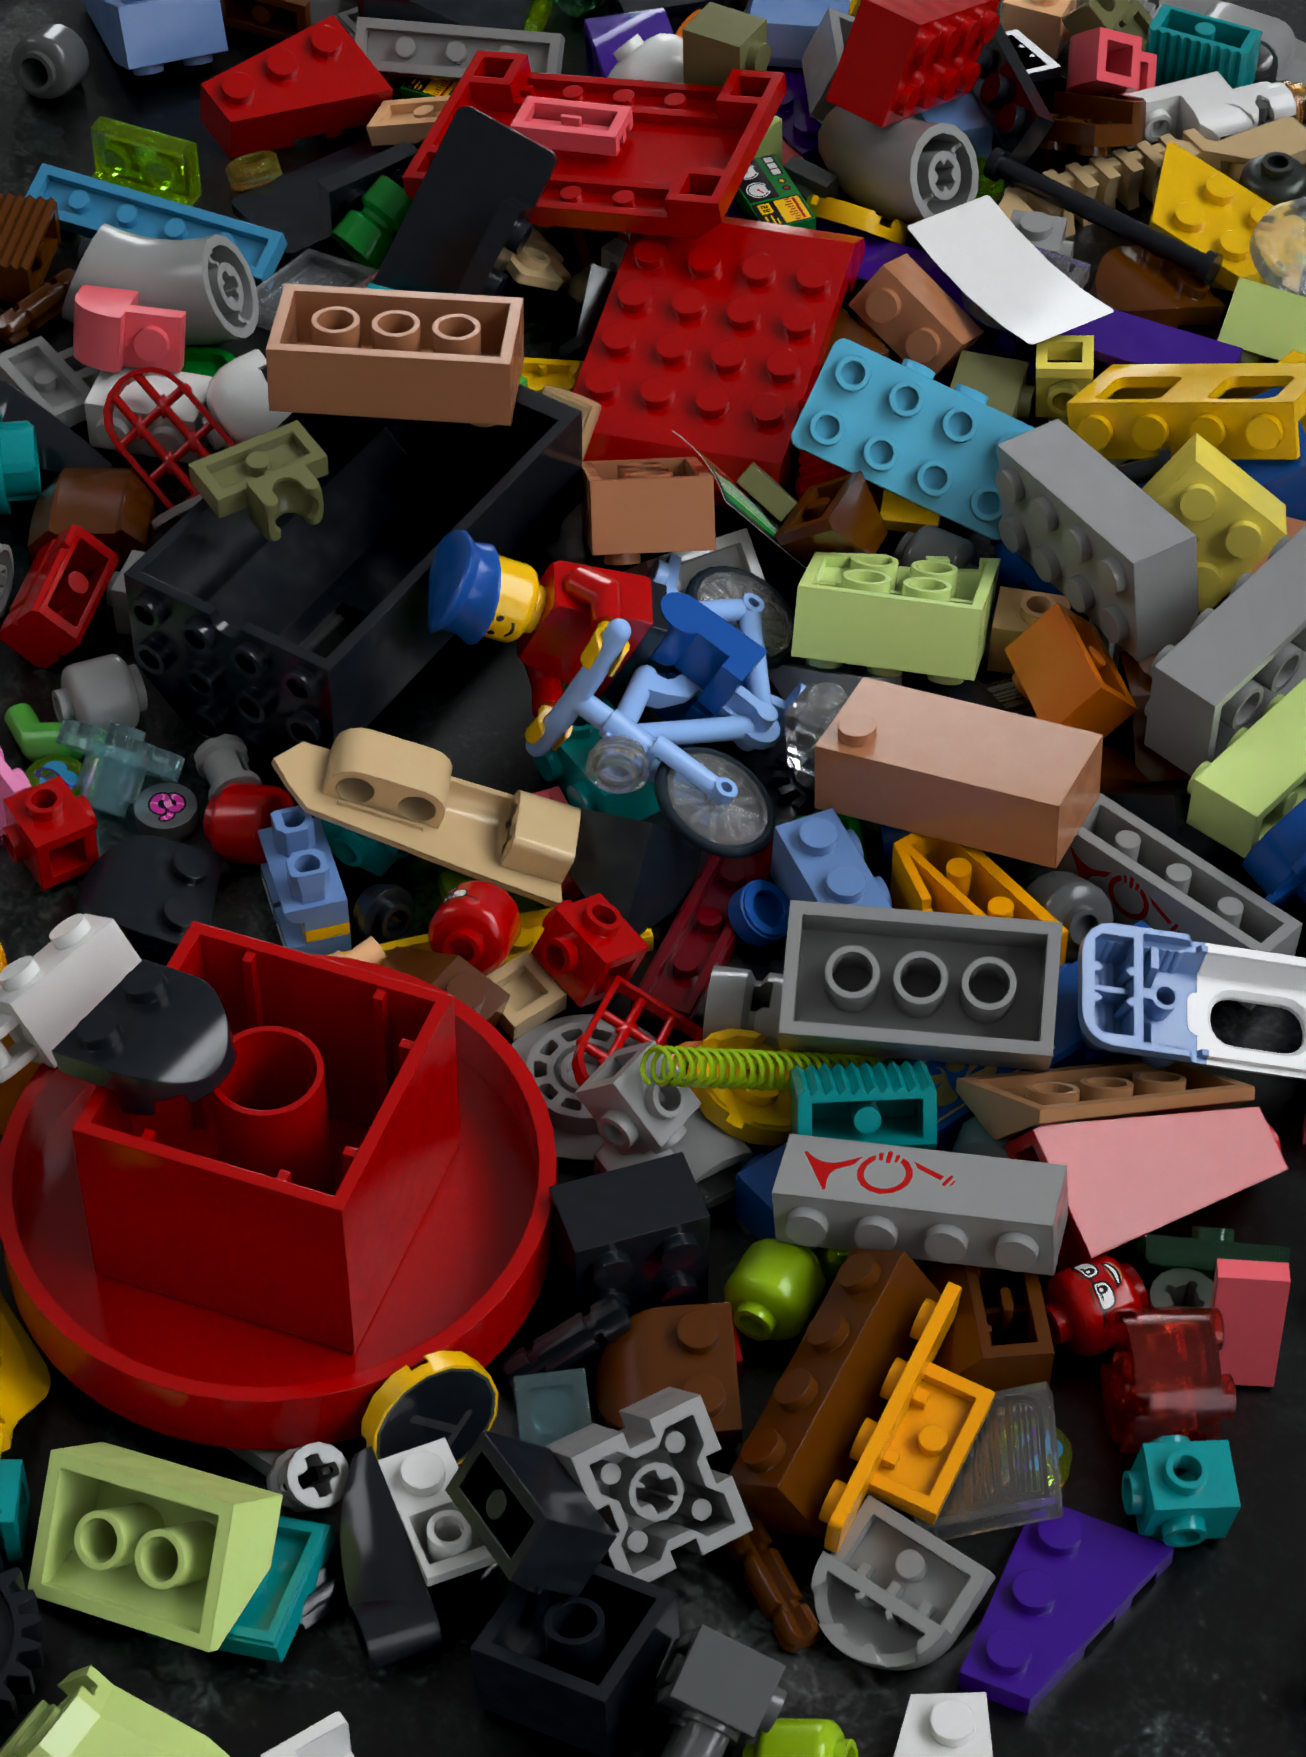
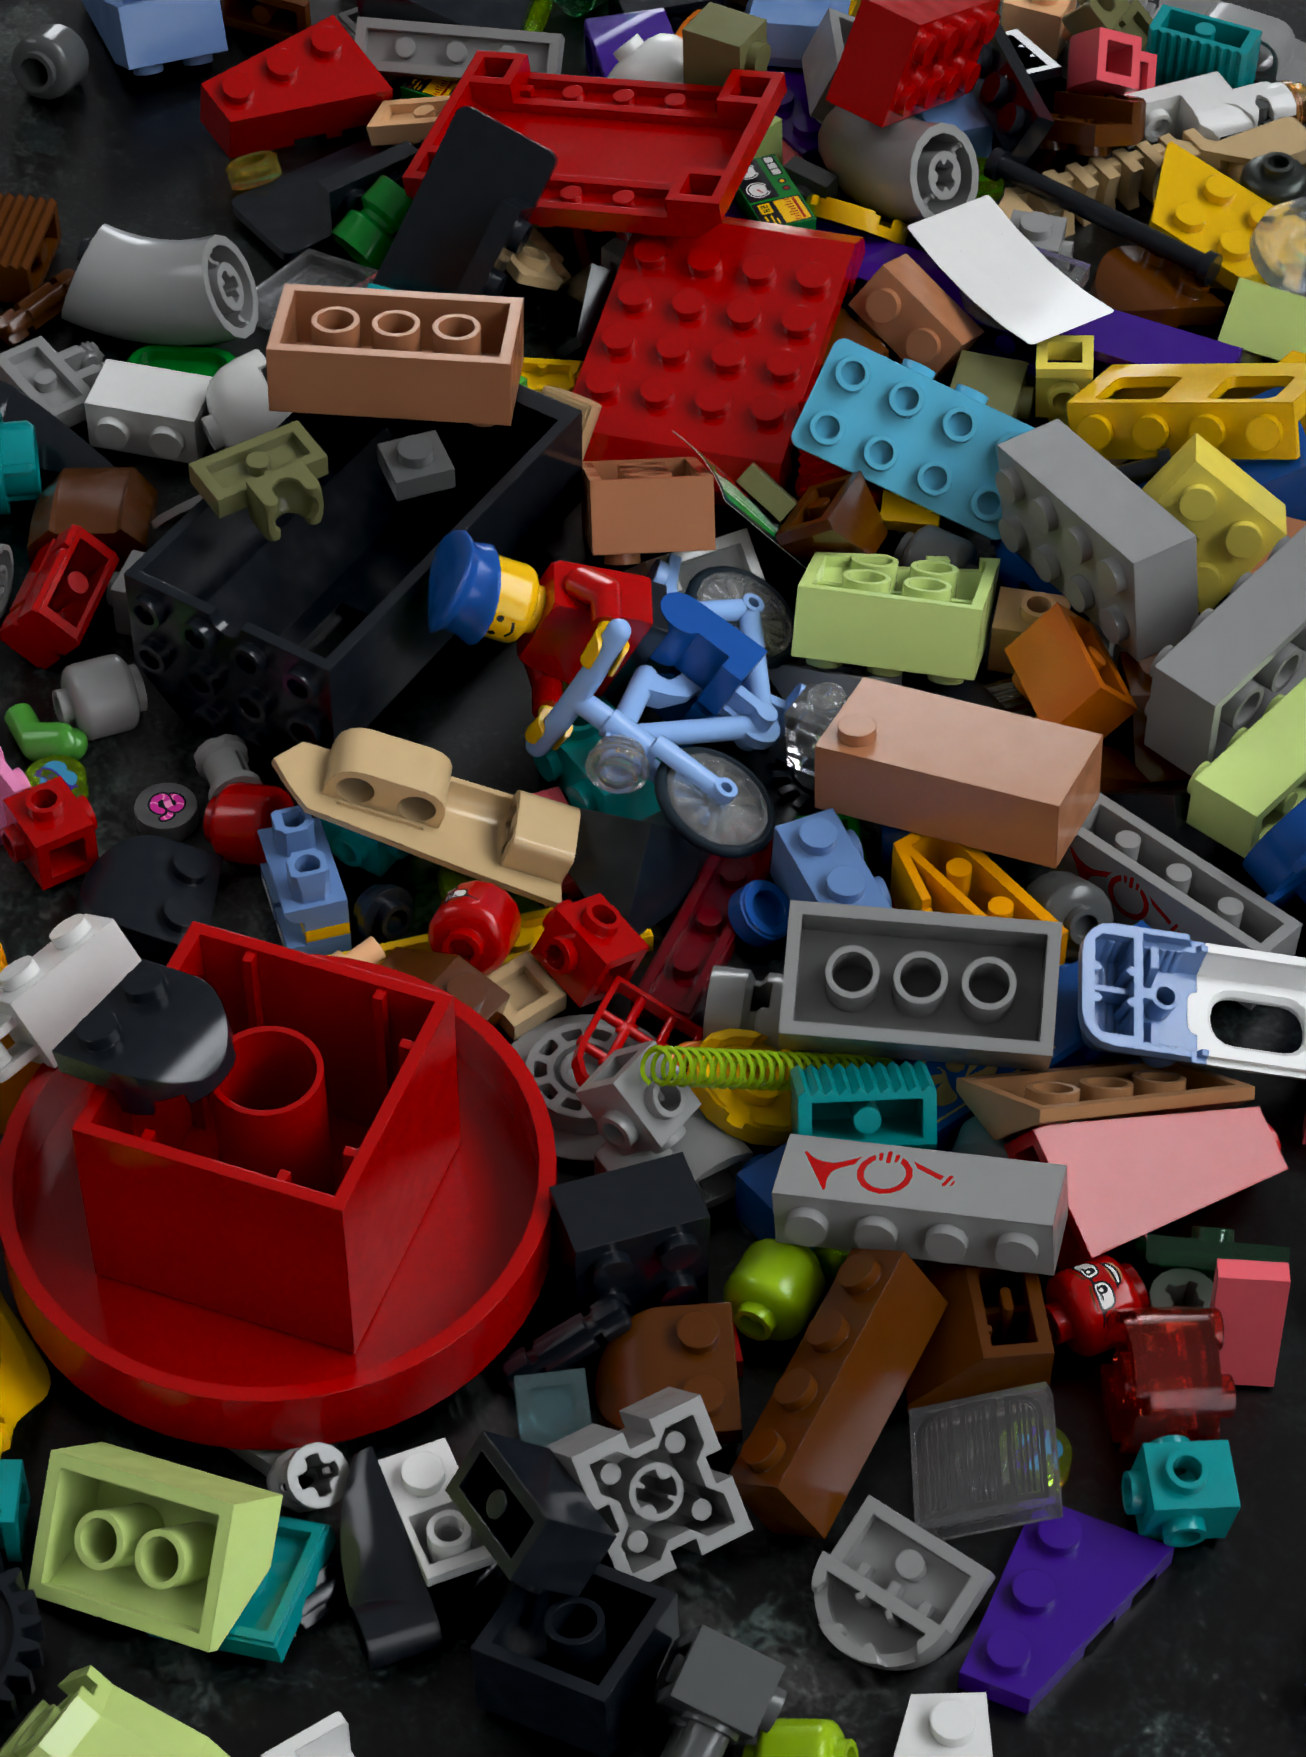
dark azure plate [25,163,288,290] -> none
clear light blue plant [56,719,185,818] -> none
coral brick [73,284,187,373] -> none
clear neon green bracket [90,116,202,206] -> none
red window [103,366,236,509] -> none
tile [361,1351,499,1465] -> none
coral tile [510,96,633,156] -> none
reddish brown axle [727,1518,819,1653] -> none
light orange bracket [818,1281,996,1554] -> none
none -> dark grey plate [377,430,456,501]

